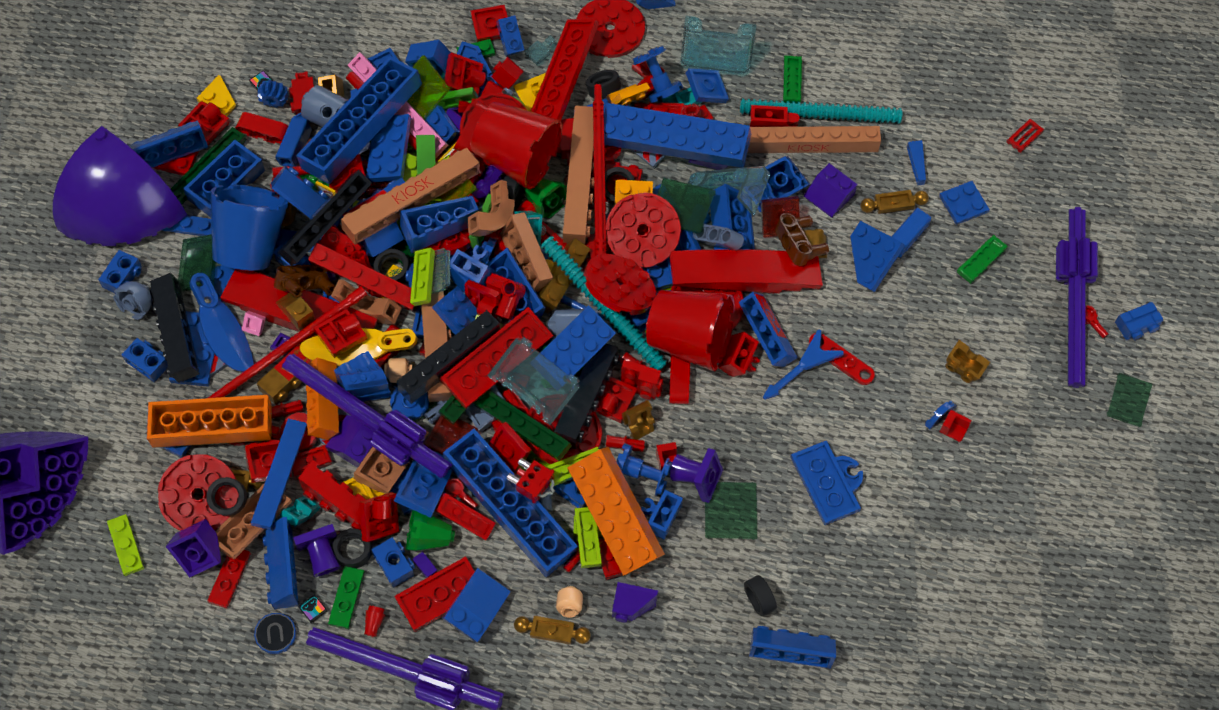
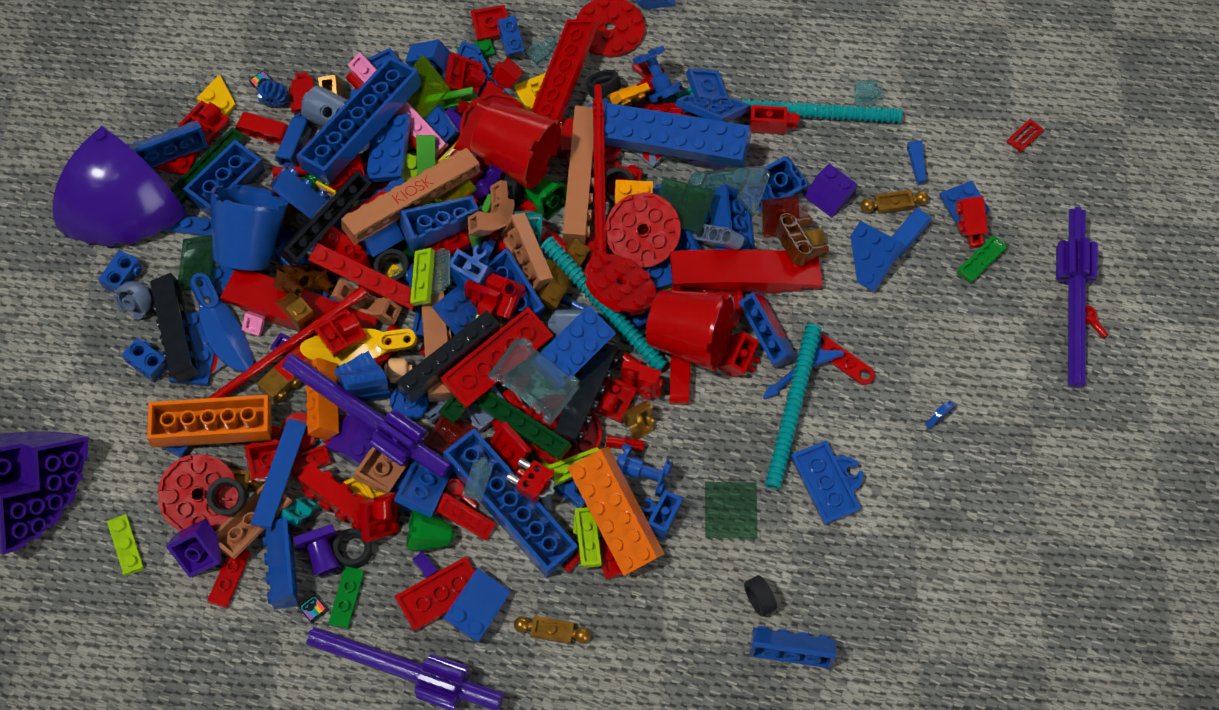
black tile [254,613,296,654] -> none
red axle [272,400,303,419] -> none
red cone [364,605,385,637] -> none
blue brick [371,537,415,588] -> none
light nougat head [556,586,583,618] -> none
dark purple slope [612,582,658,623] -> none
red panel [656,442,677,470] -> none
dark purple plant [670,448,723,503] -> none
clear light blue windscreen [680,16,757,77] -> none
nougat brick [747,126,881,153] -> none
green plate [783,55,802,103] -> none
red panel [939,410,972,442] -> none
pearl gold cylinder [945,340,990,383] -> none
clear green piece [1107,373,1152,427] -> none
blue brick [1115,302,1163,340] -> none
none -> clear light blue hinge [462,457,494,502]
none -> blue plate [676,95,750,122]
none -> teal piece [764,324,822,490]
none -> clear light blue brick [854,80,881,104]
none -> red brick [955,196,988,248]

